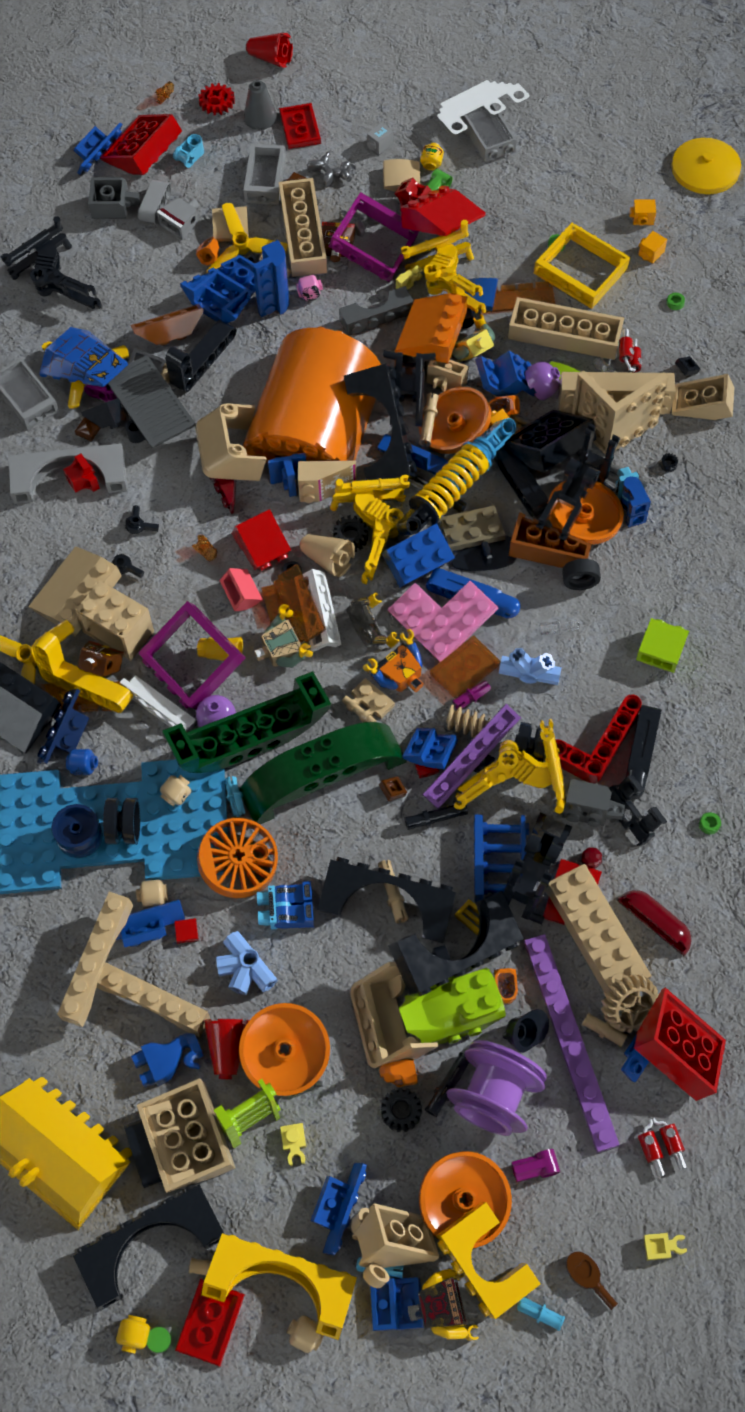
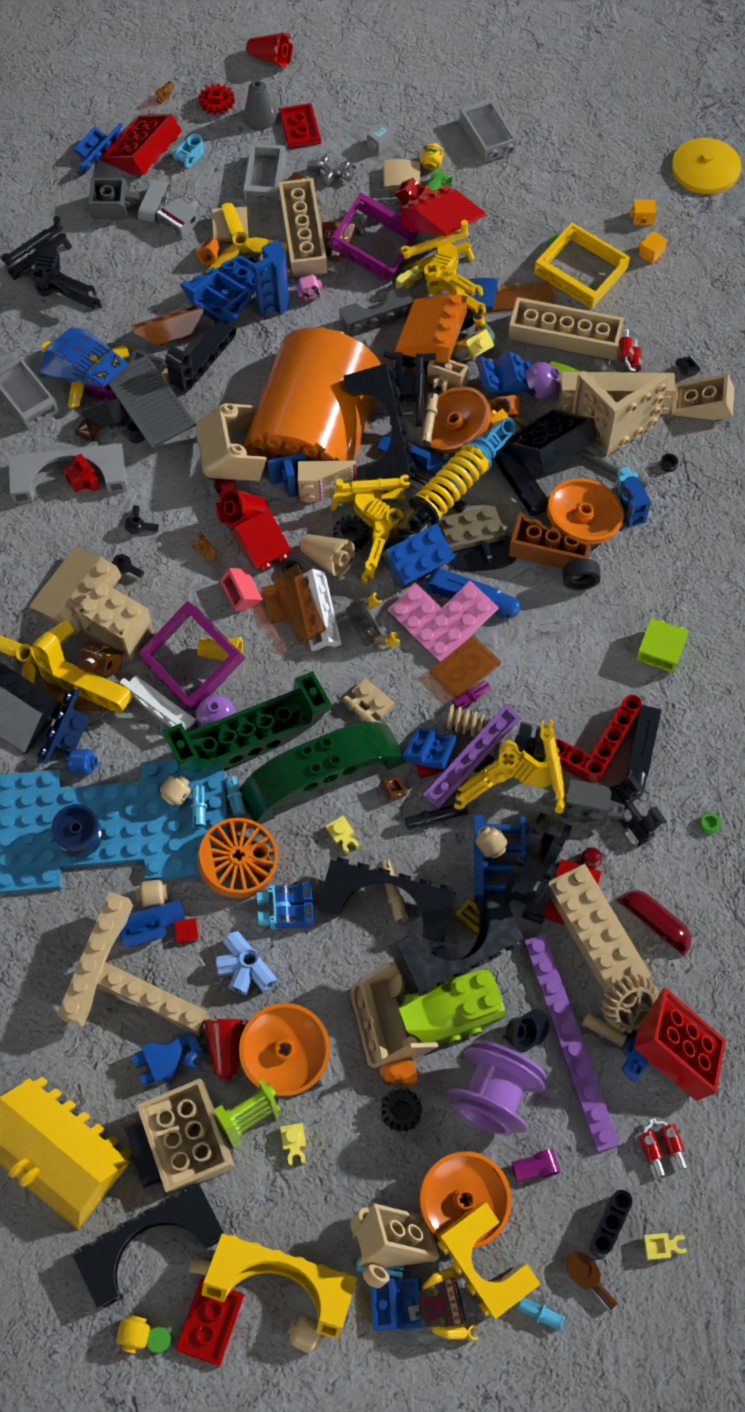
black wheel [103,798,140,845] -> none
torso [254,604,313,668] -> none
blue bracket [311,1163,367,1255] -> none
torso [363,629,424,692] -> none
black pin [425,1052,470,1117] -> none
white piece [437,80,529,134] -> none
rock [493,968,518,1005] -> none
light blue piece [499,648,562,685] -> none
black piece [536,423,620,541] -> none
bright green tile [666,293,685,310] -> none
none -> medium azure axle [190,785,207,828]
none -> red cone [215,488,269,527]
none -> light yellow plate [326,816,359,855]
none -> tan head [475,826,507,858]
none -> black beam [590,1190,633,1258]

